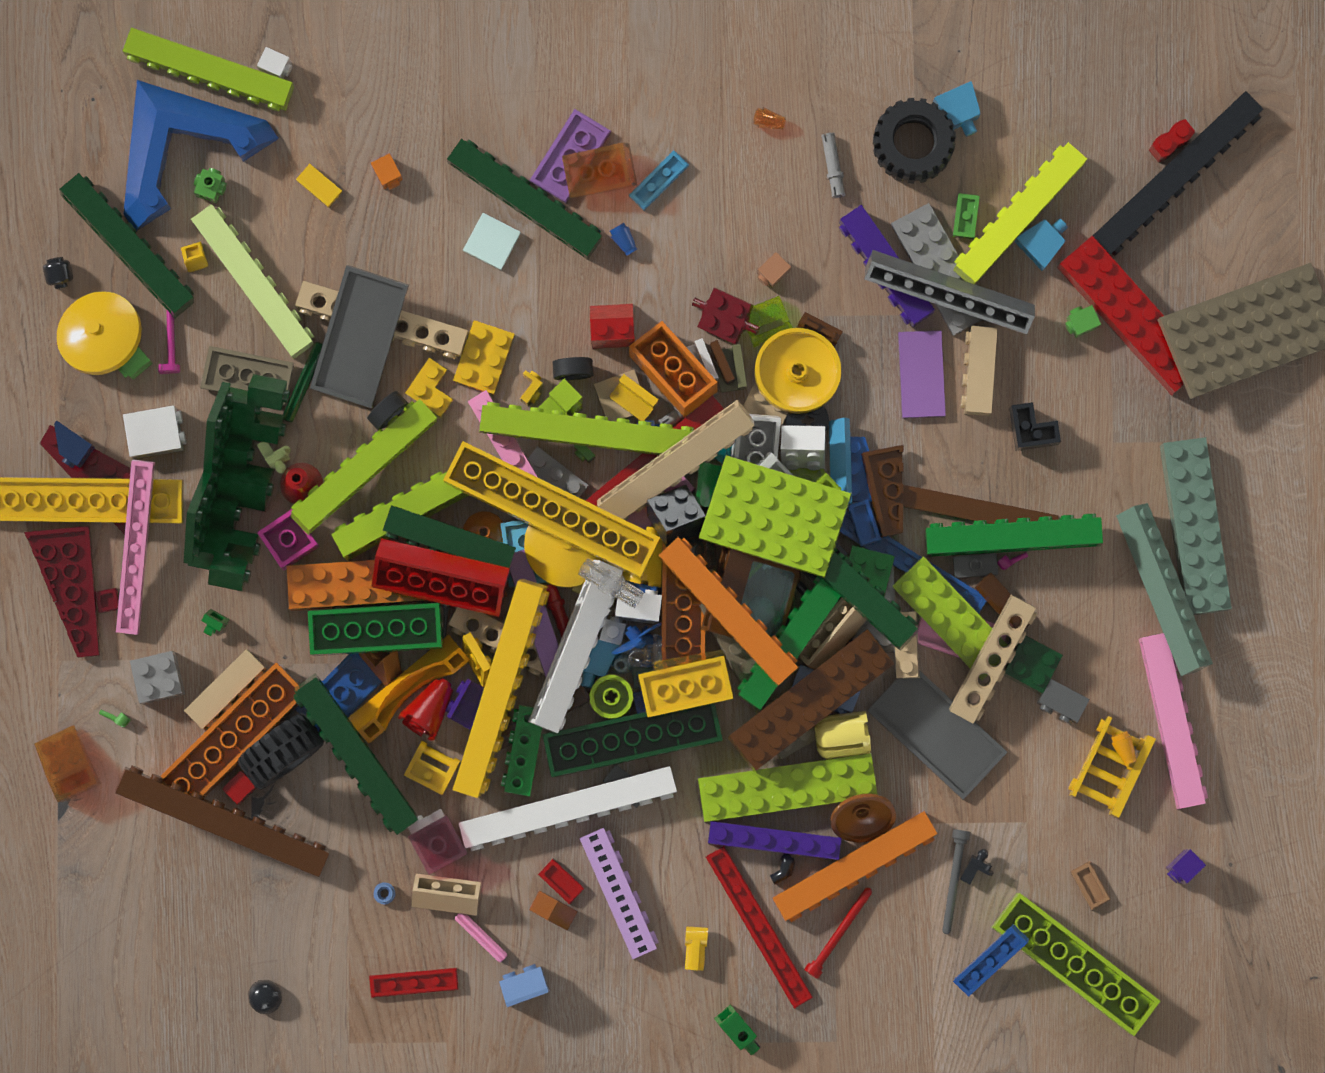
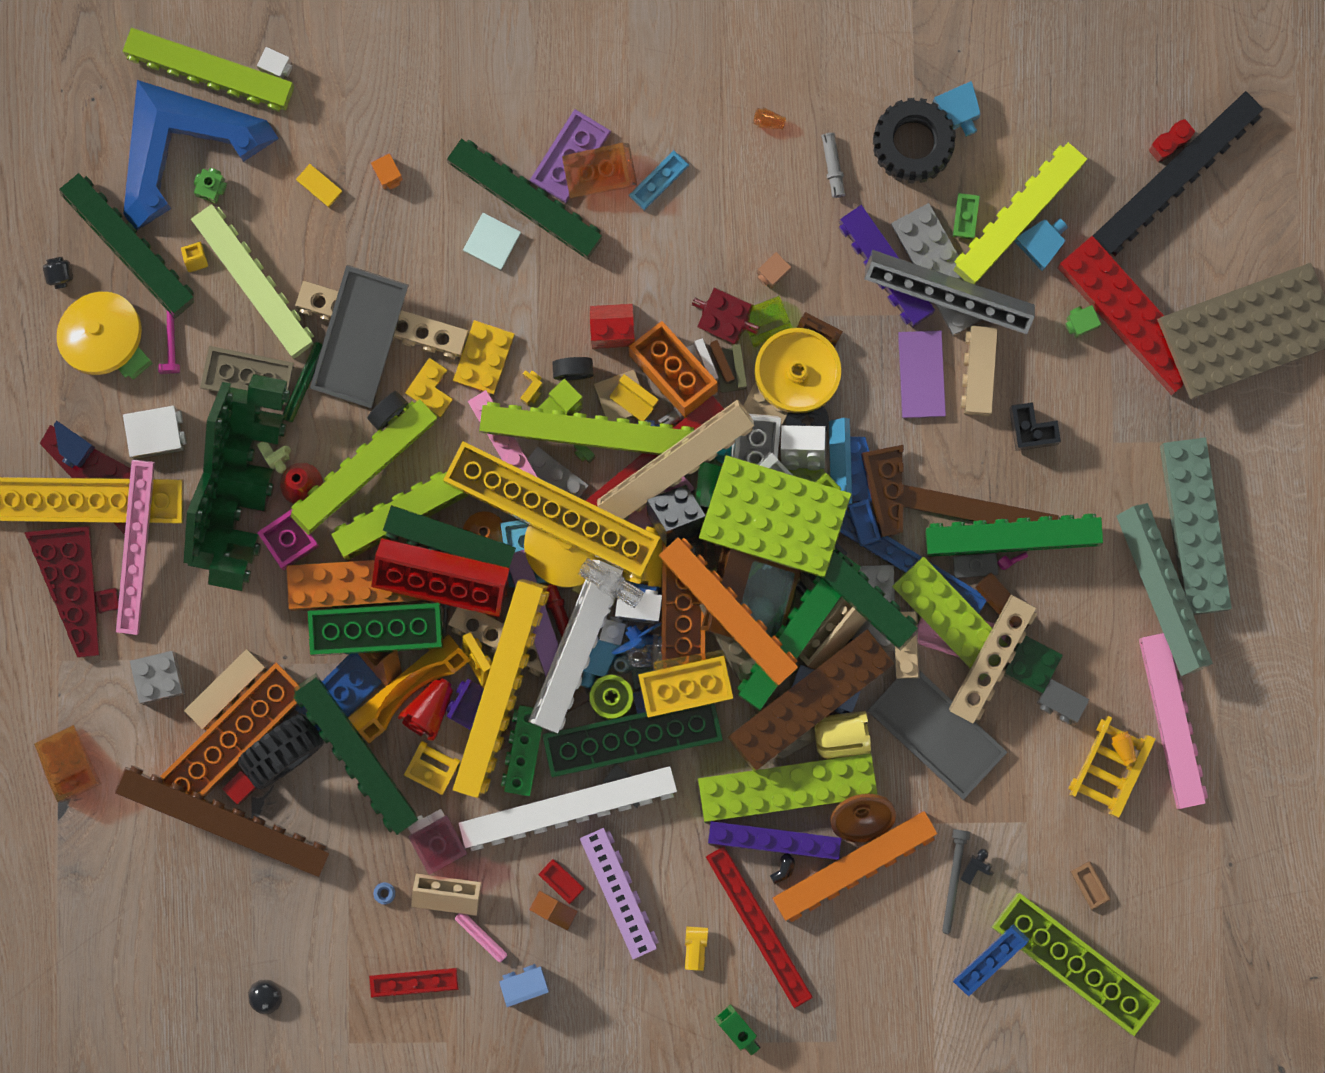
bright green hand [99,709,131,727] -> none
green tile [201,609,230,636] -> none
blue cone [610,223,637,256] -> none
red piece [804,887,872,980] -> none
green plate [849,546,895,597] -> none
dark purple brick [1166,849,1206,884] -> none

